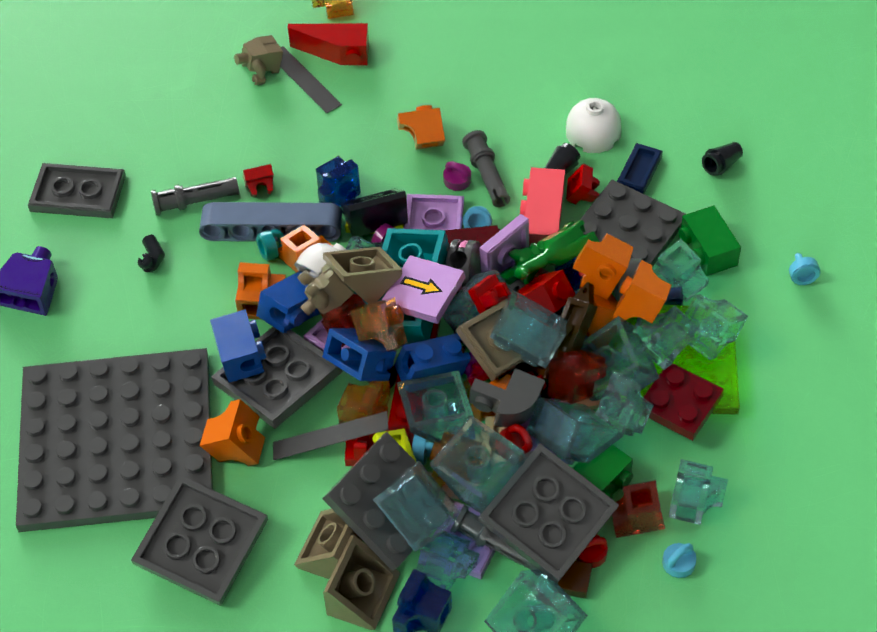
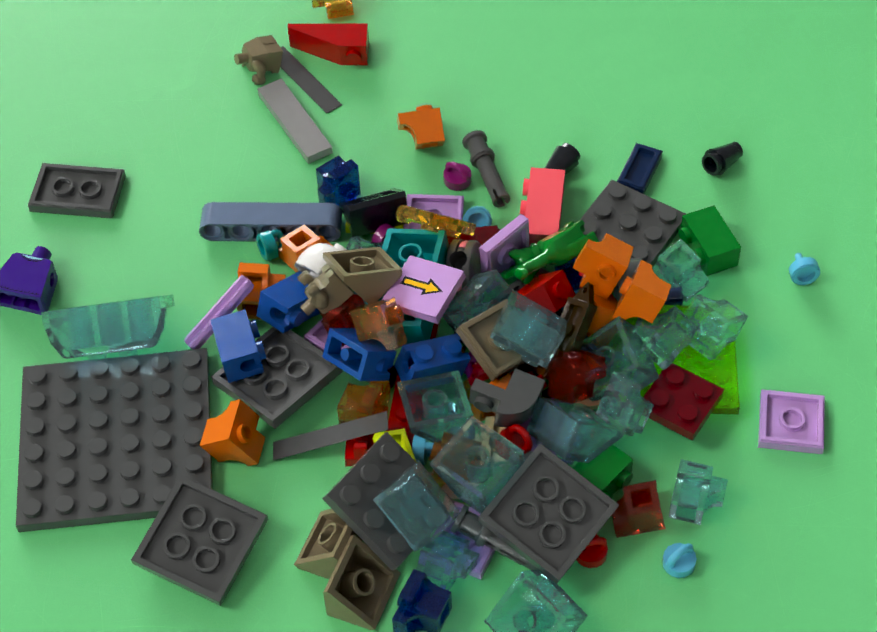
black arm [138,234,165,272] -> none
dark grey pin [151,177,239,215] -> none
red tile [243,164,274,197] -> none
red tile [468,274,511,314] -> none
reddish brown tile [553,561,592,599] -> none
white cylinder [566,98,621,153] -> none
red tile [566,163,600,205] -> none
none -> clear light blue windscreen [41,294,175,362]
none -> lavender axle [184,275,254,349]
none -> light grey tile [257,78,333,164]
none -> clear yellow plate [396,205,476,239]
none -> lavender tile [758,389,825,454]

